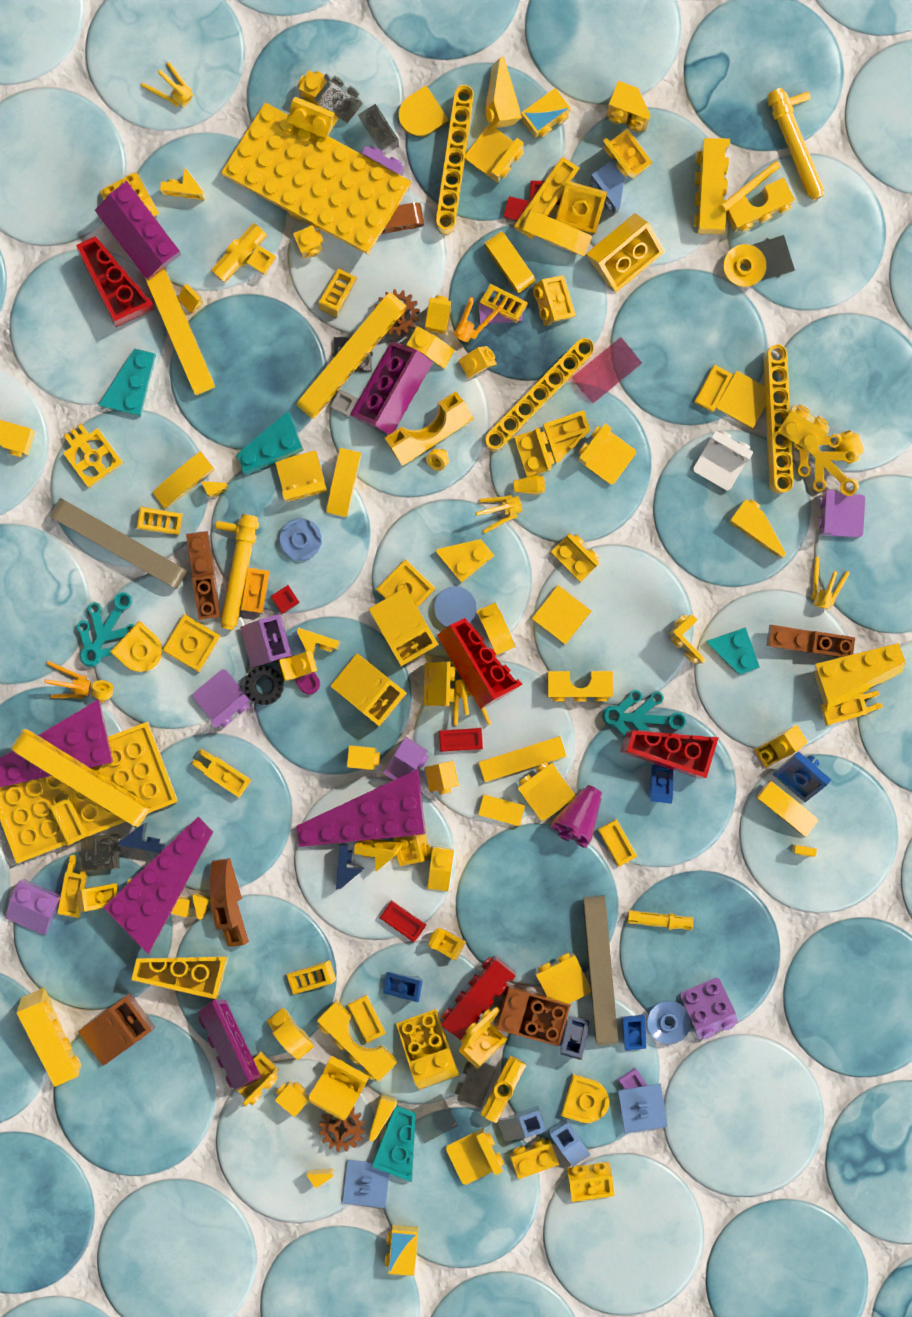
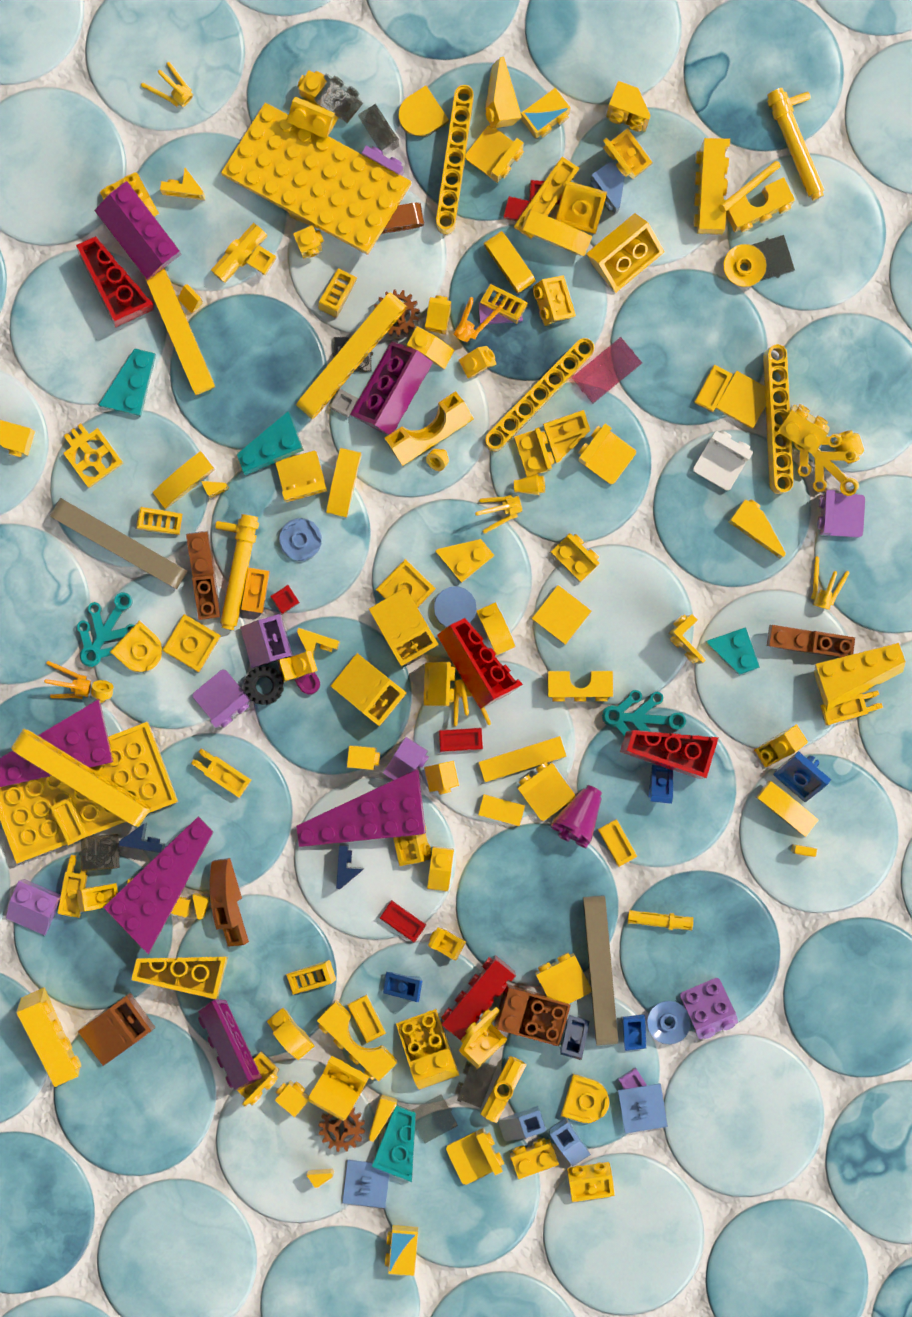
yellow slope [354,839,402,872] -> none

